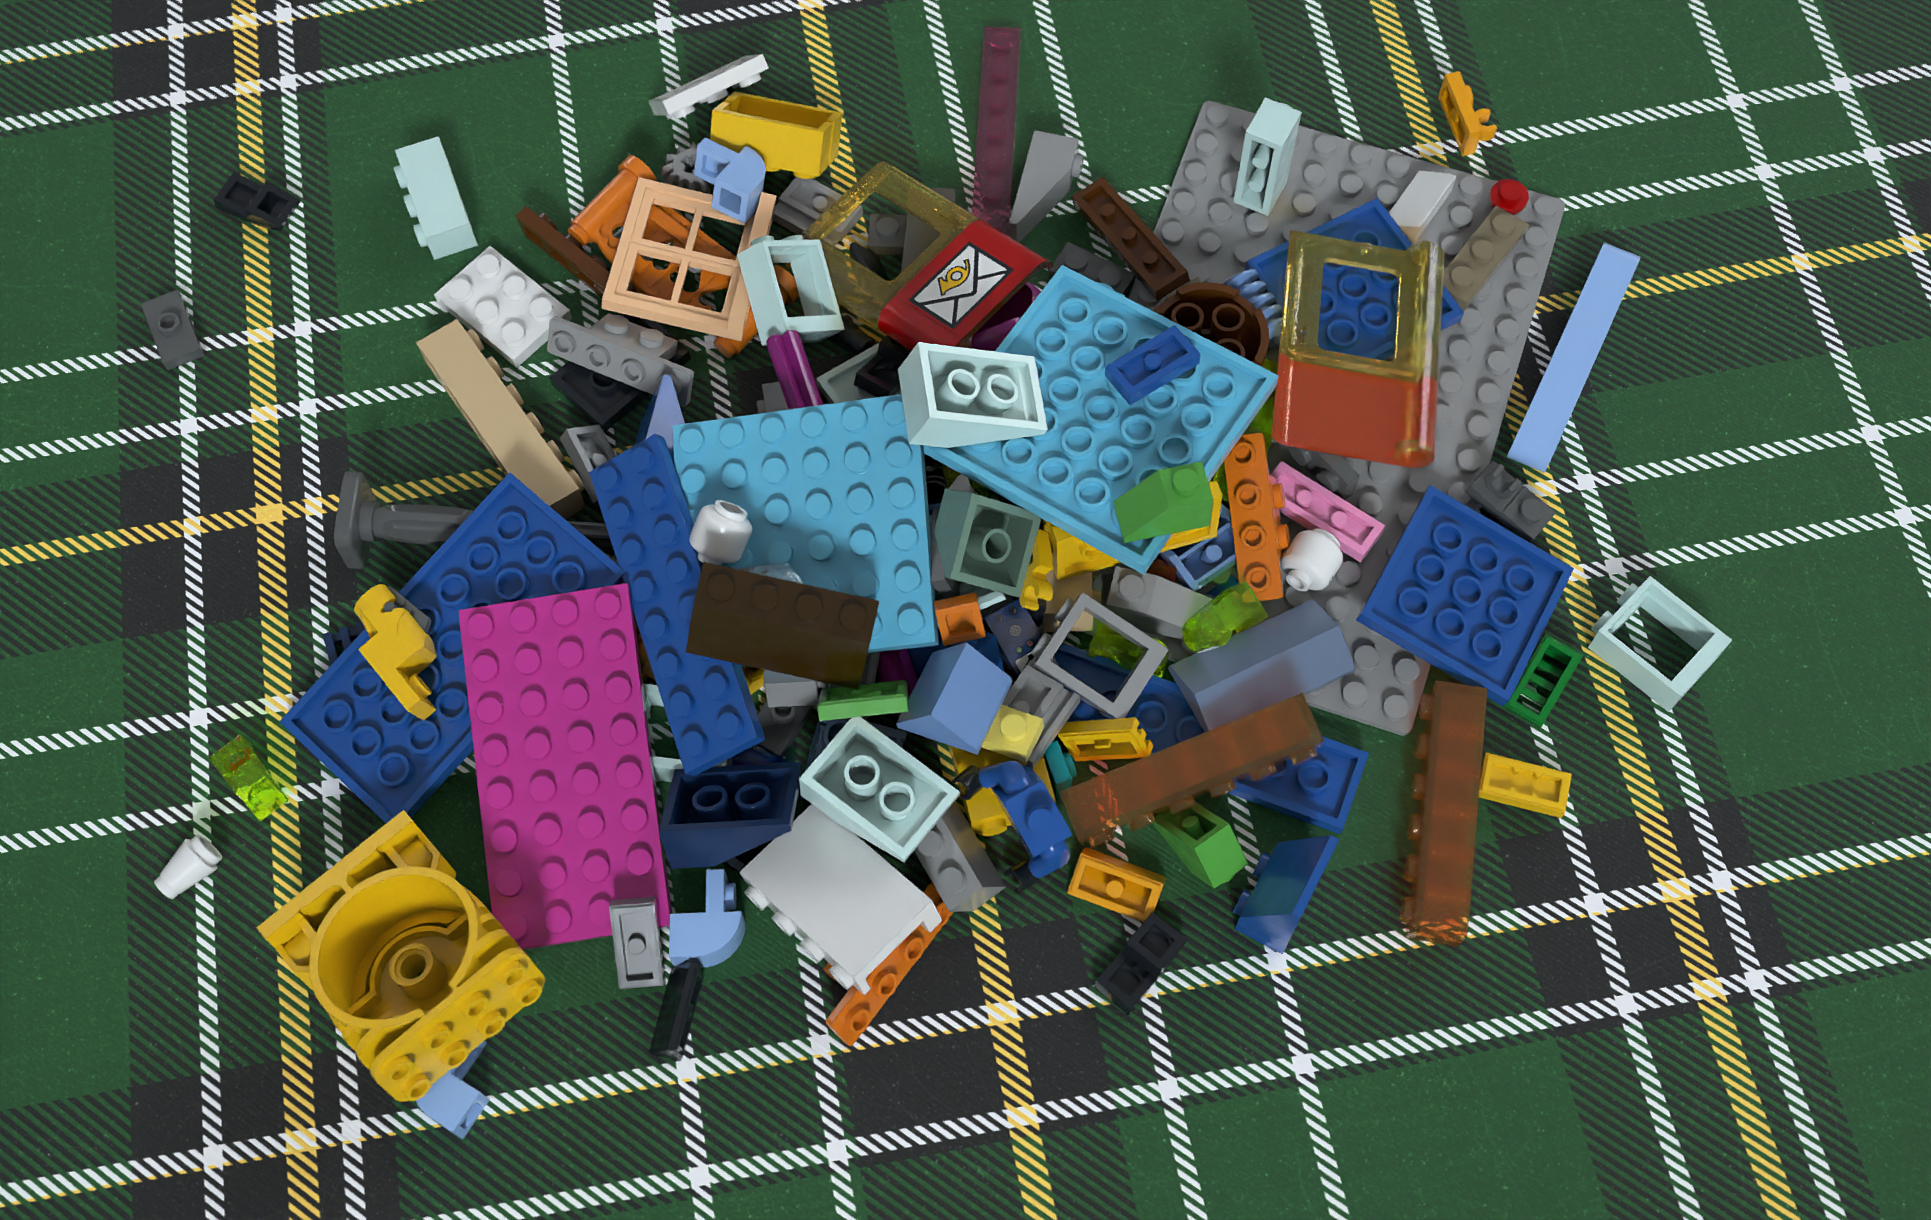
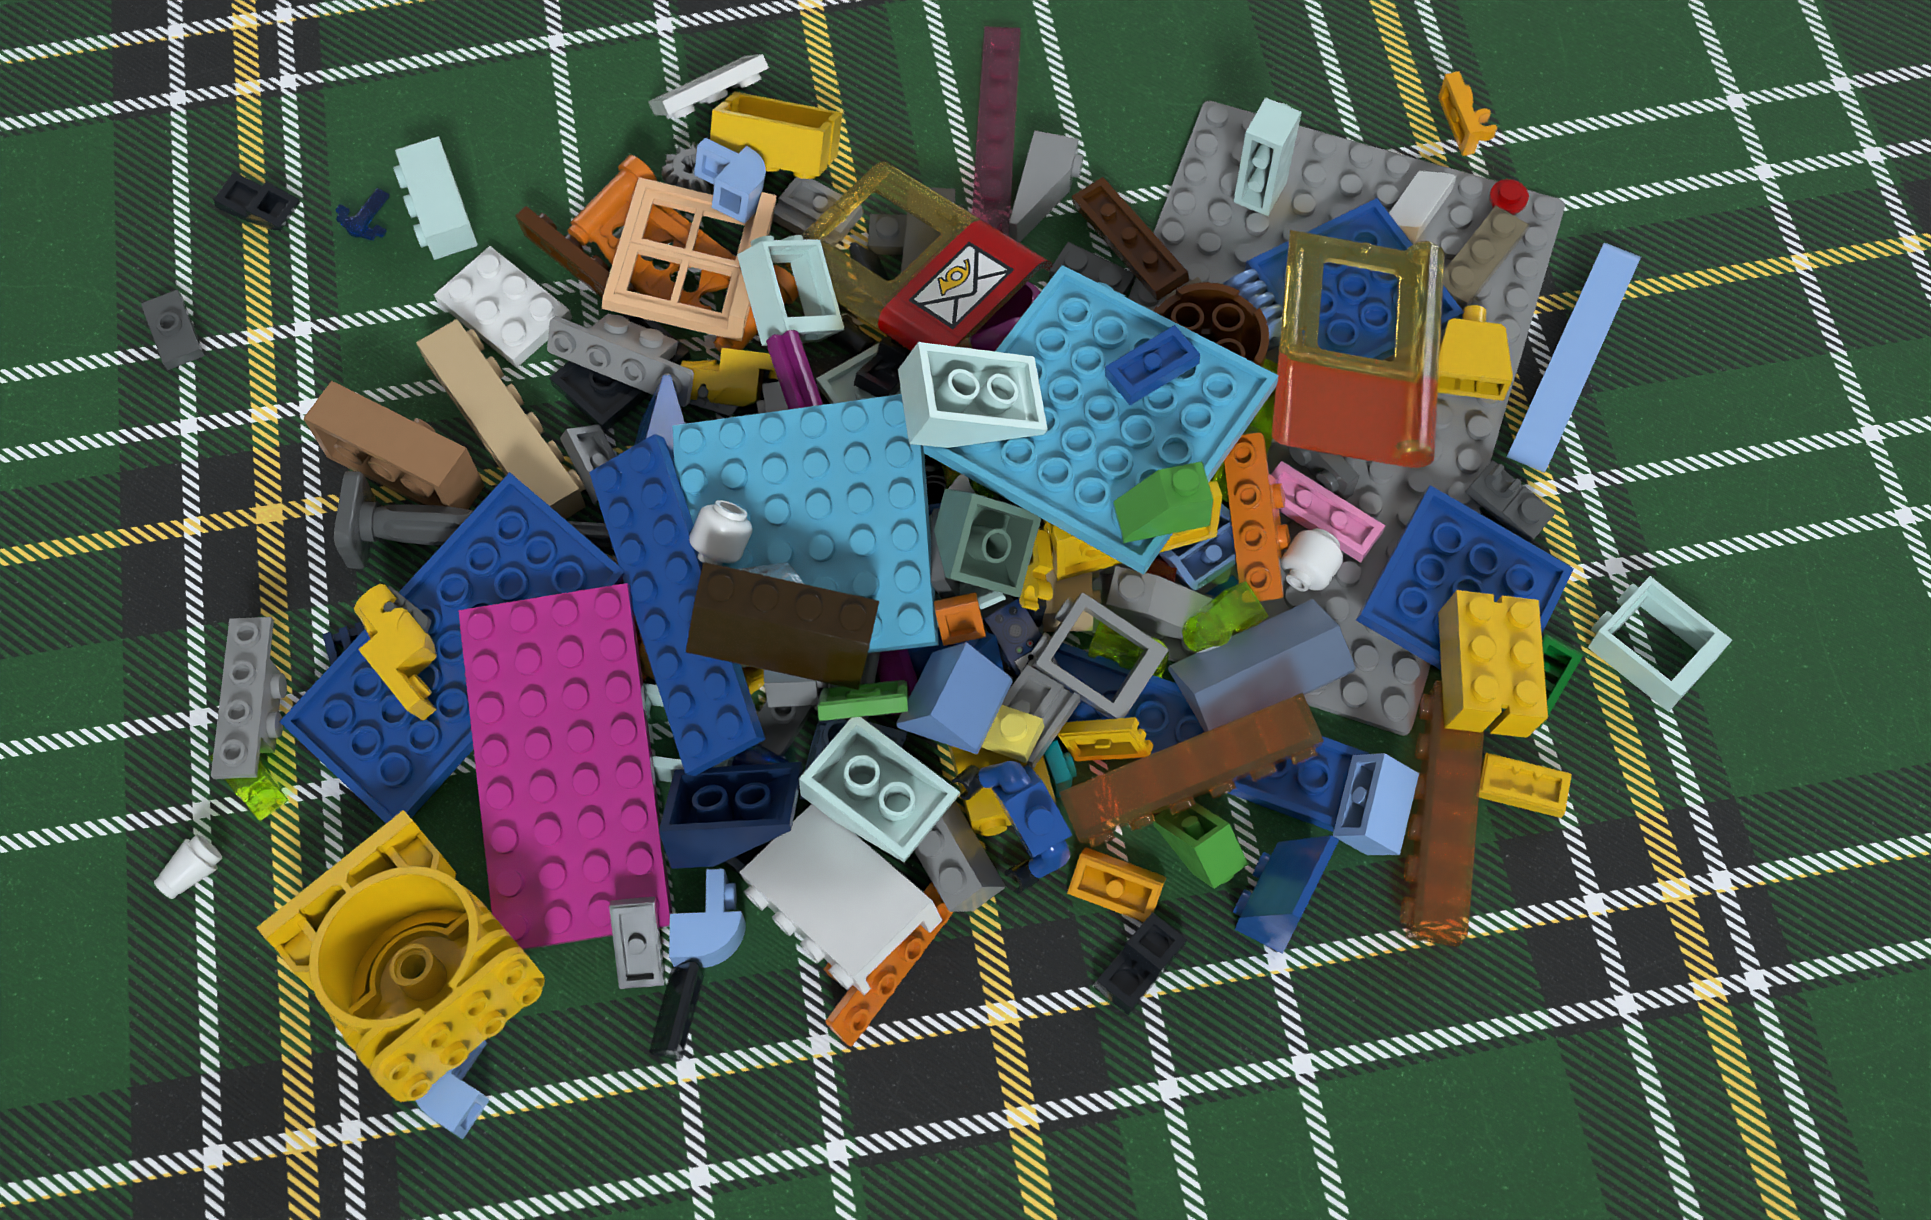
none -> light grey bracket [211,617,287,779]
none -> medium nougat brick [303,381,485,509]
none -> clear blue piece [336,188,389,241]
none -> yellow plate [681,348,778,416]
none -> light blue brick [1333,753,1419,855]
none -> yellow torso [1429,305,1513,401]
none -> yellow piece [1438,590,1548,738]

